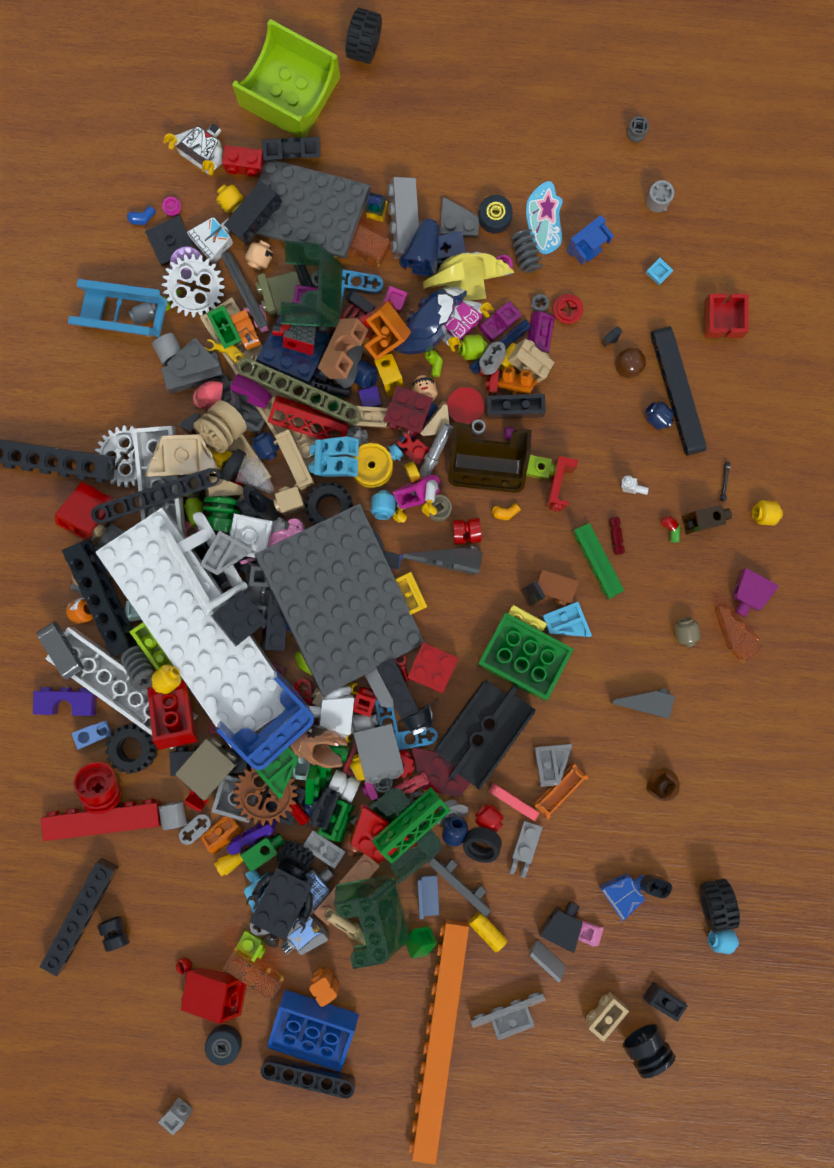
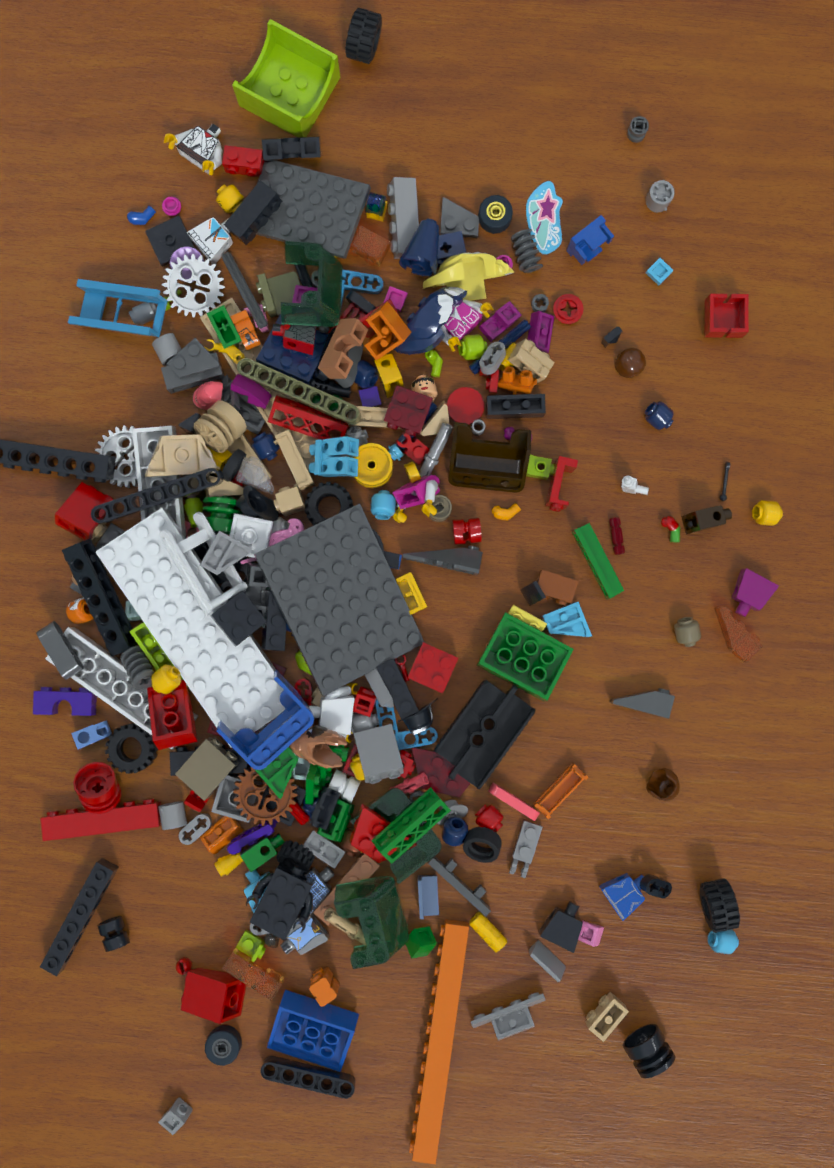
light nougat head [245,240,273,271] -> none
dark pink plate [362,781,379,800] -> none
dark grey wheel [373,777,393,792] -> none
light grey wing [534,744,572,787] -> none
black slope [643,982,688,1021] -> none
black beam [651,326,706,456] -> none

